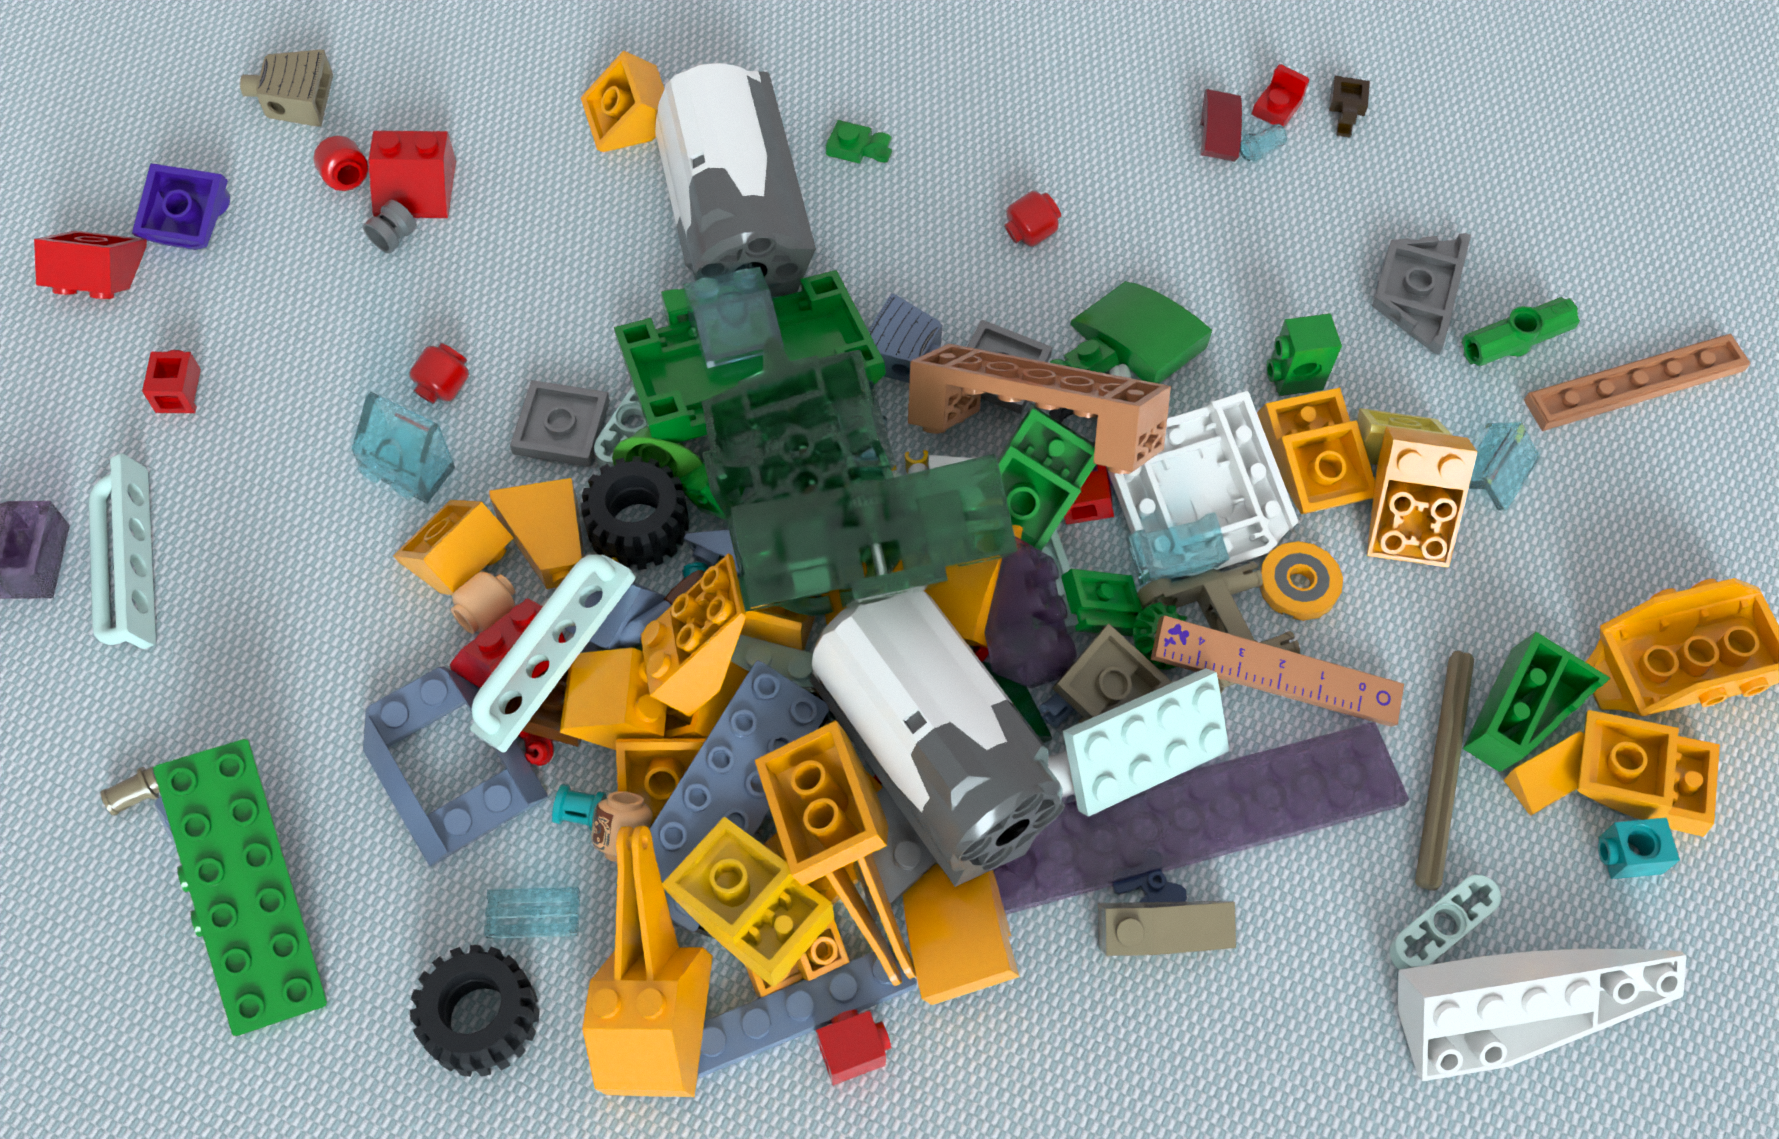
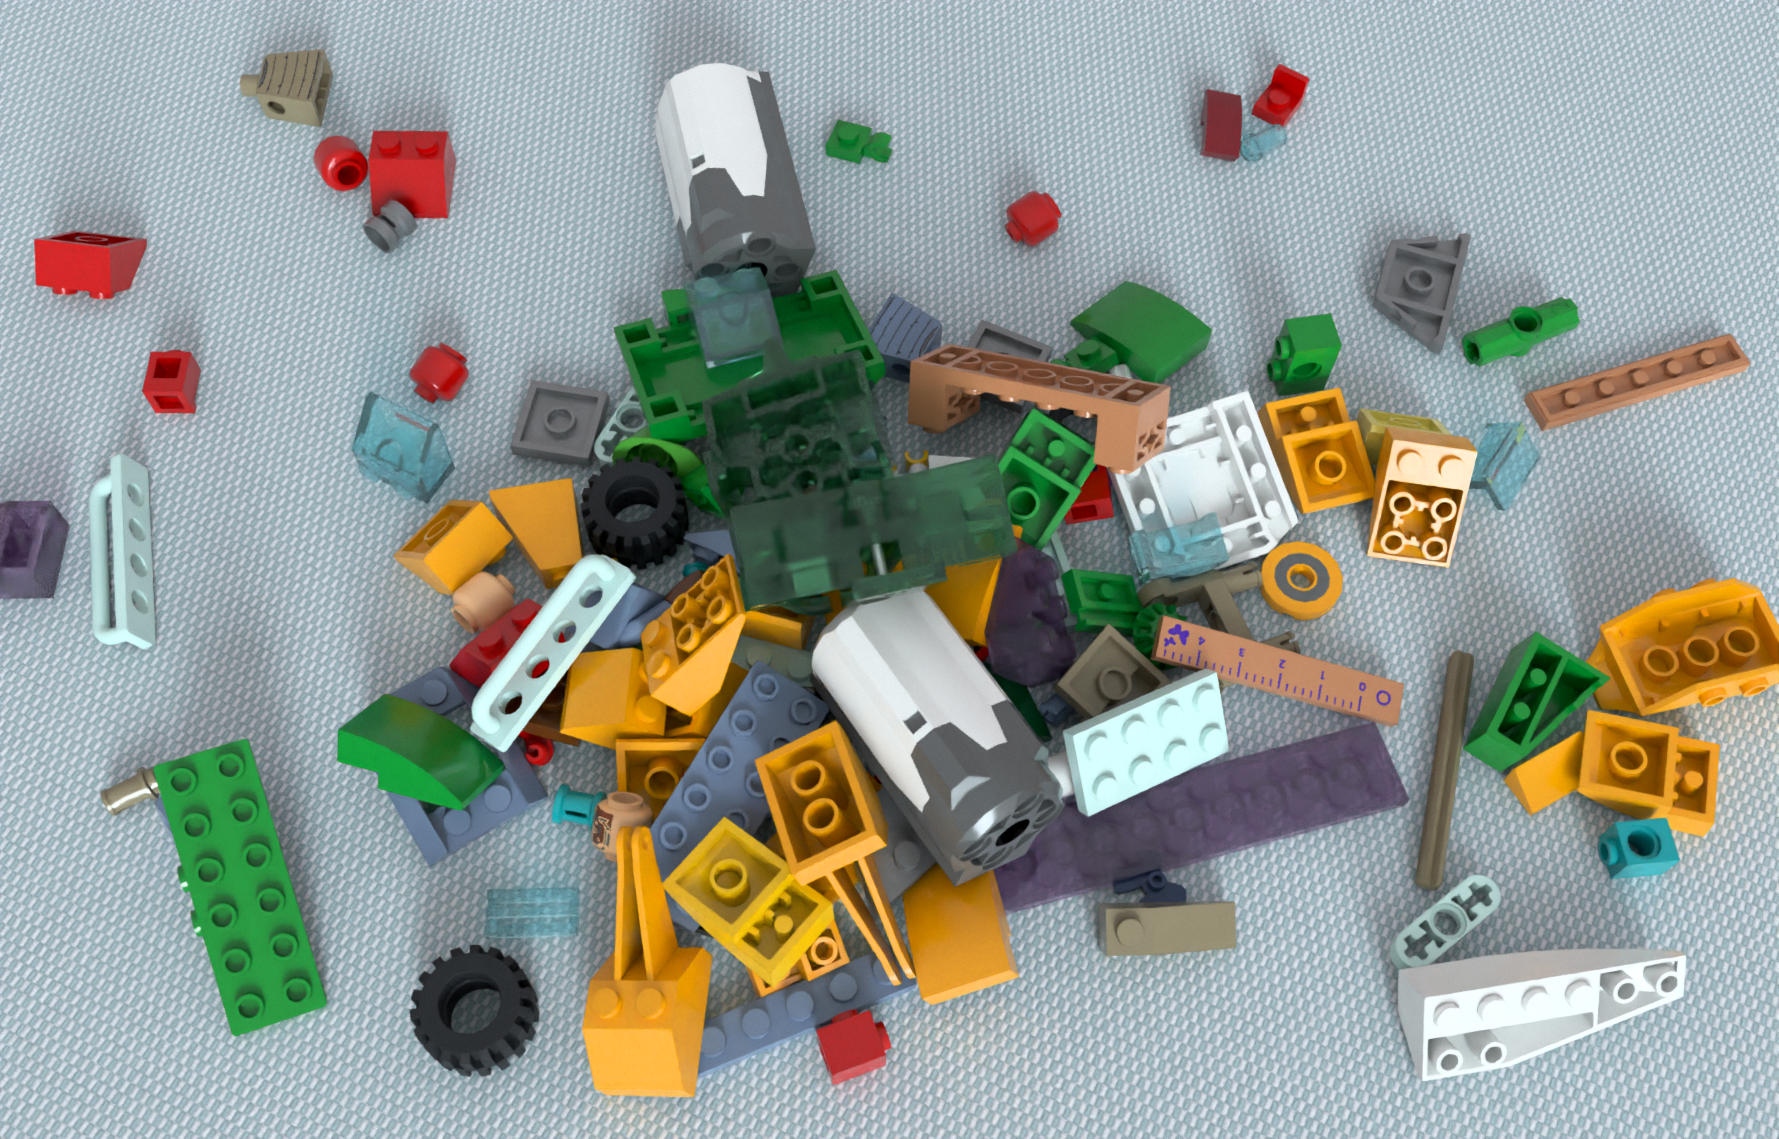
dark purple slope [132,163,230,250] -> none
light orange slope [580,50,665,152] -> none
dark brown plate [1329,76,1370,138] -> none
none -> green slope [337,693,504,811]

